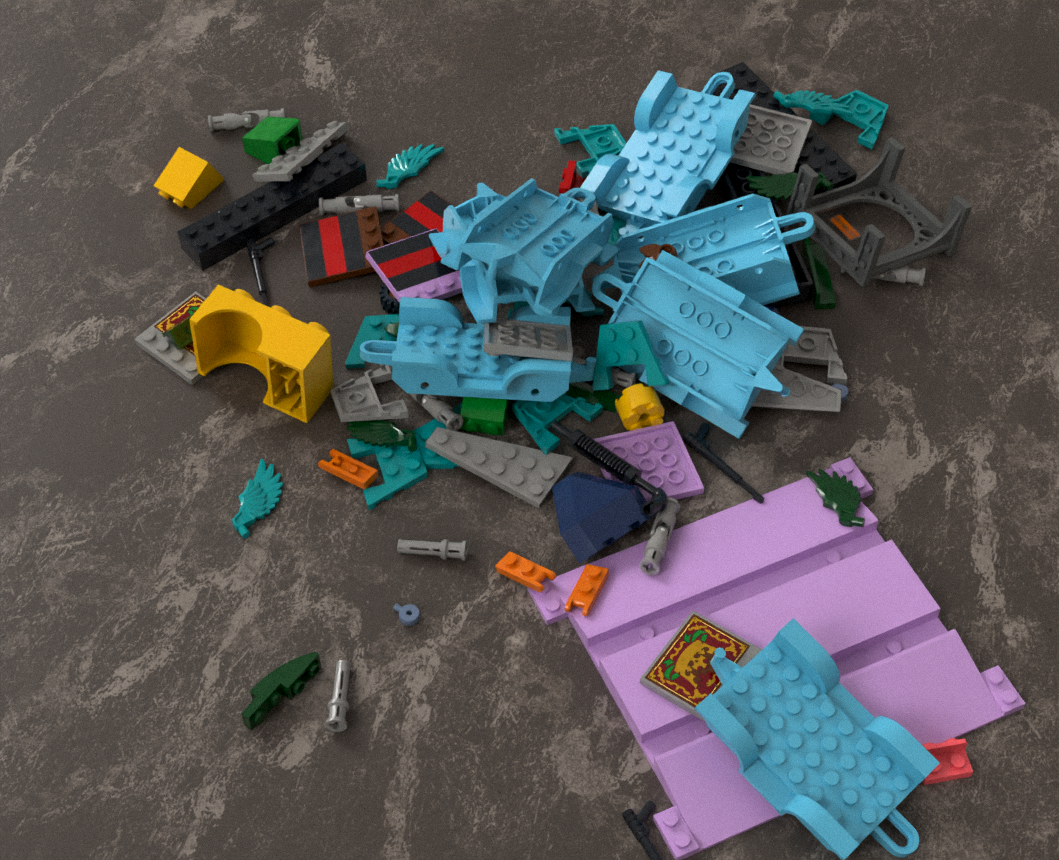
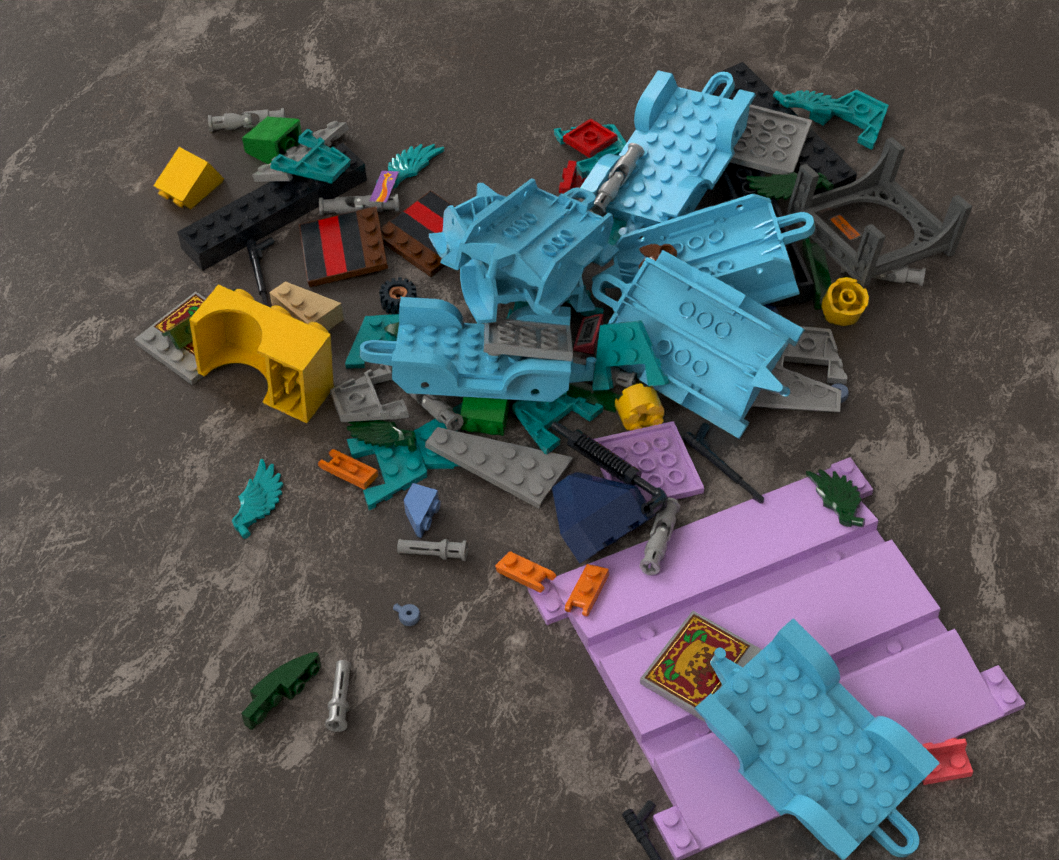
plate [366,228,463,303] -> none
none -> tan wedge [269,281,344,331]
none -> teal wing [270,129,351,183]
none -> medium lavender sticker [369,171,399,202]
none -> medium blue slope [404,483,441,538]
none -> red tile [563,119,618,158]
none -> slope [573,314,603,354]
none -> light grey piece [591,143,645,215]
none -> yellow brick [822,277,869,326]

